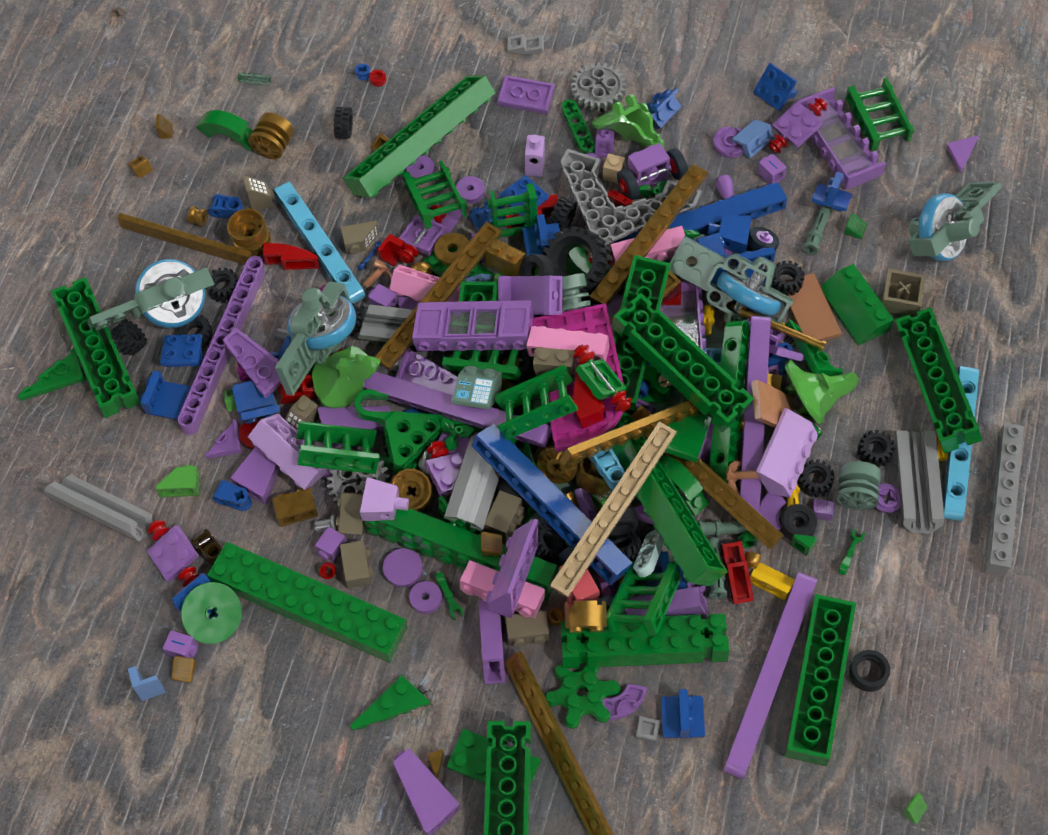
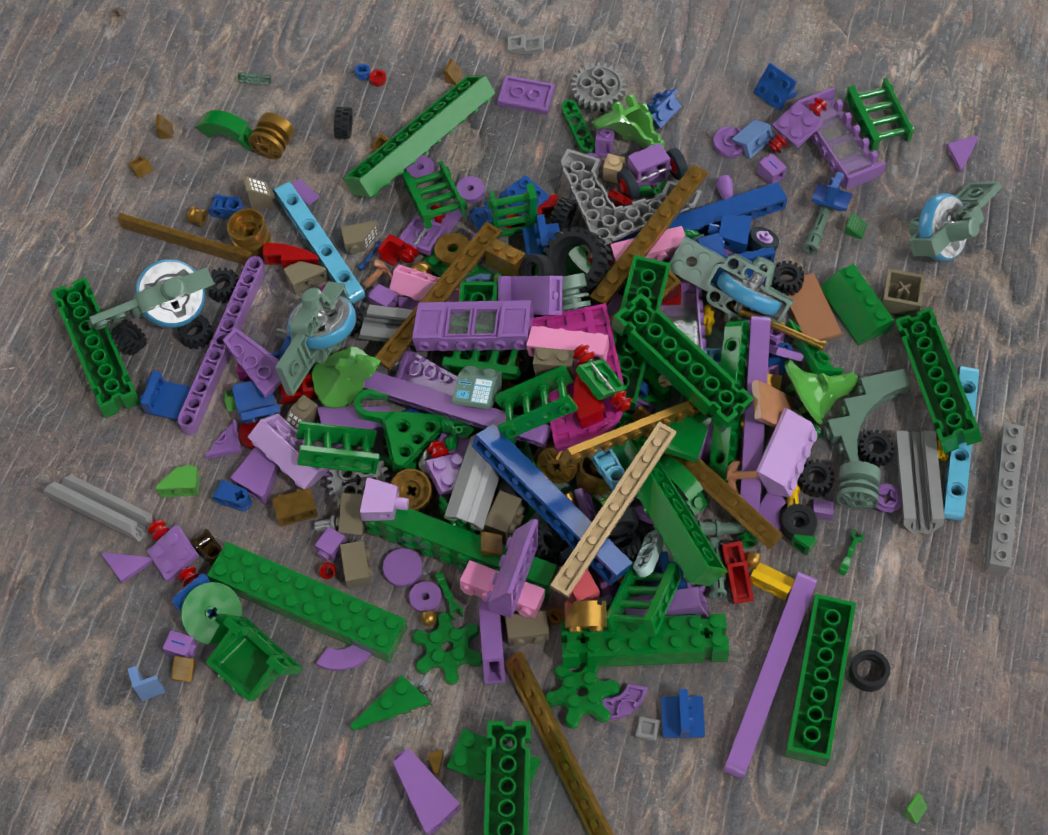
green wing [18,348,85,401] -> none
blue bracket [160,334,204,367] -> none
lavender torso [525,135,545,177] -> none
none -> medium lavender tile [101,552,153,583]
none -> green windscreen [206,616,303,702]
none -> dark tan slope [284,261,328,295]
none -> medium lavender sticker [292,179,320,205]
none -> medium lavender tile [316,645,372,671]
none -> green plate [412,612,483,685]
none -> pearl gold hinge [420,611,437,627]
none -> pearl gold slope [444,58,462,85]
none -> sand green arch [824,369,910,464]

